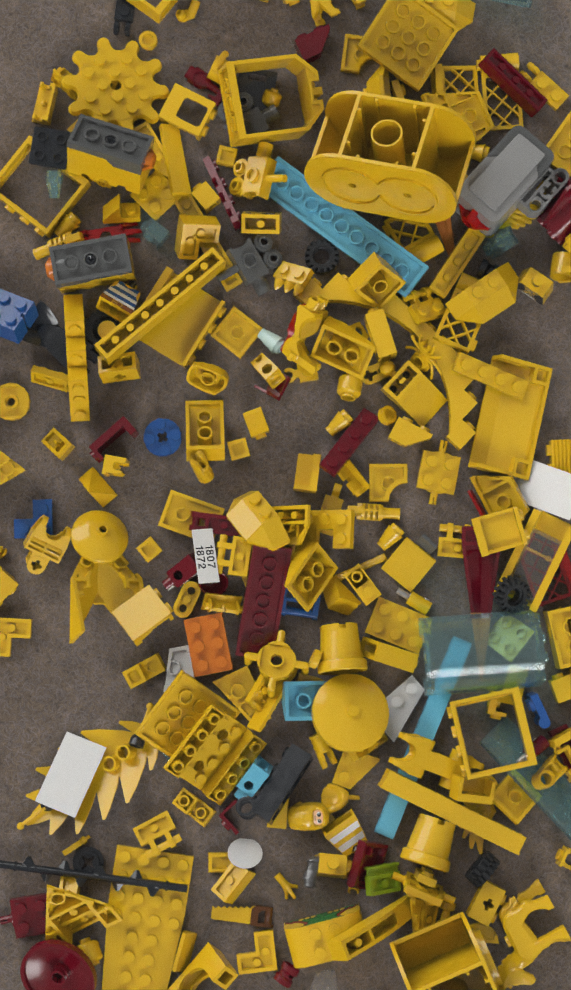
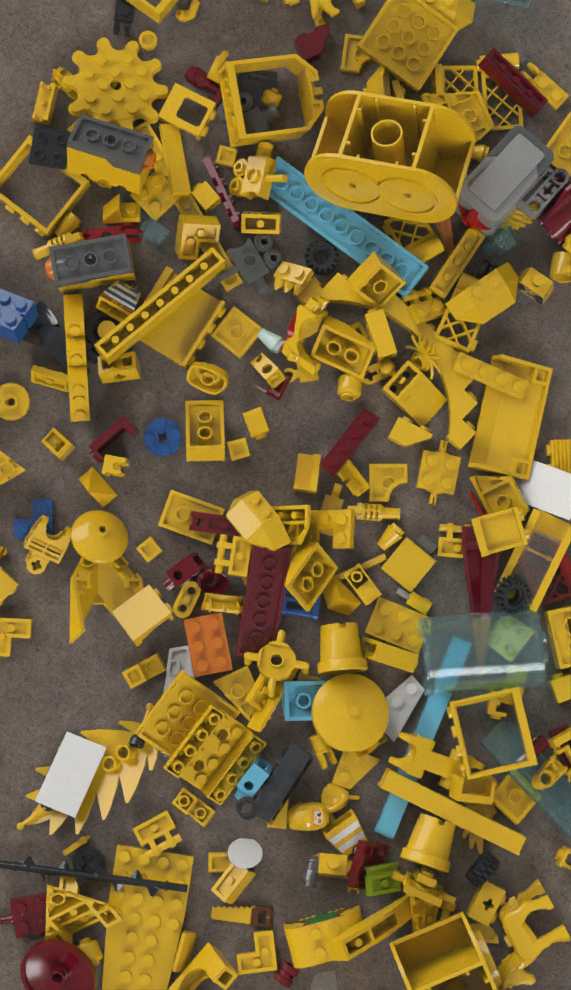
clear light blue cone [45,170,64,199] -> none
yellow hinge [189,450,214,484] -> none
white sticker [192,528,220,584] -> none
dark red bracket [218,798,240,835] -> none
yellow bar [274,872,298,899] -> none
yellow tile [308,649,323,669] -> none
yellow cone [325,409,354,436] -> none
yellow tile [378,405,397,426] -> none
blue plate [524,692,551,729] -> none

